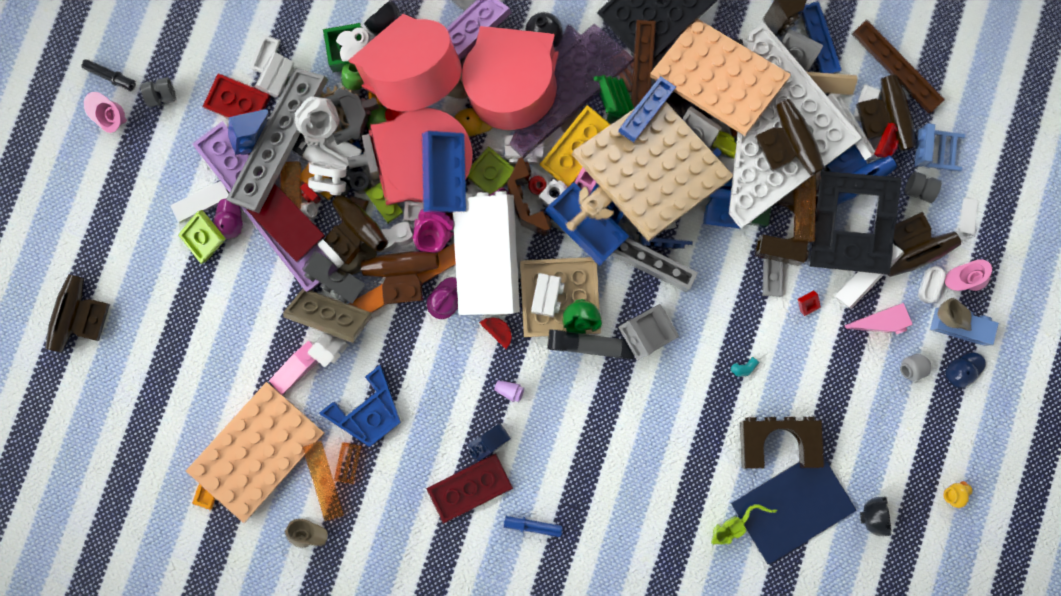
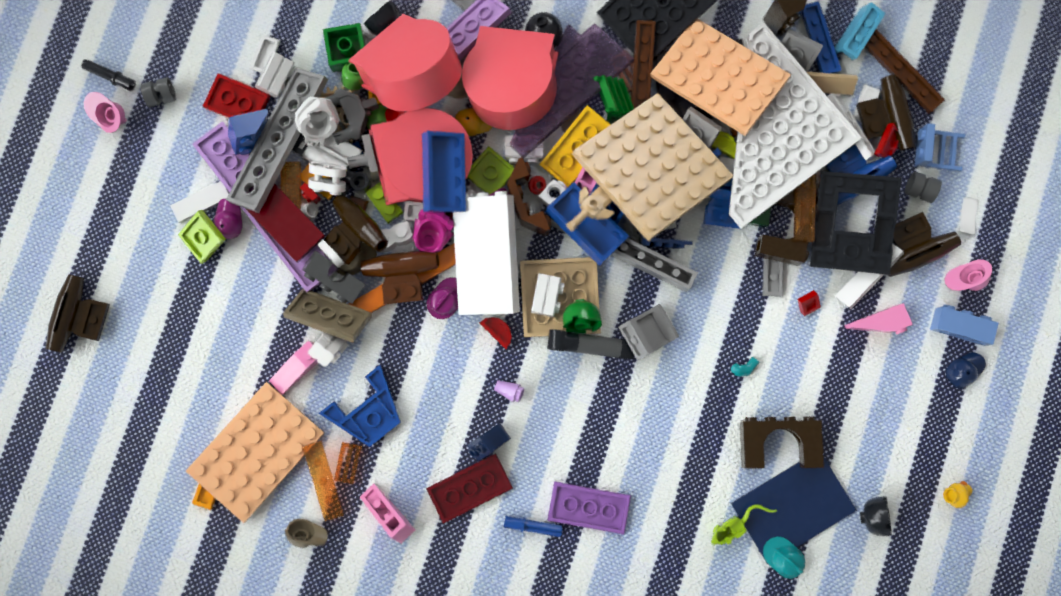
white plate [336,28,369,62] -> none
plate [618,76,676,142] -> none
dark brown plate [755,99,824,175] -> none
light grey head [900,354,931,381] -> none
white tile [918,266,946,303] -> none
dark tan cap [937,298,972,331] -> none
none -> bright pink slope [360,484,415,544]
none -> medium lavender tile [547,481,631,534]
none -> teal piece [763,537,805,579]
none -> medium azure panel [835,2,886,60]

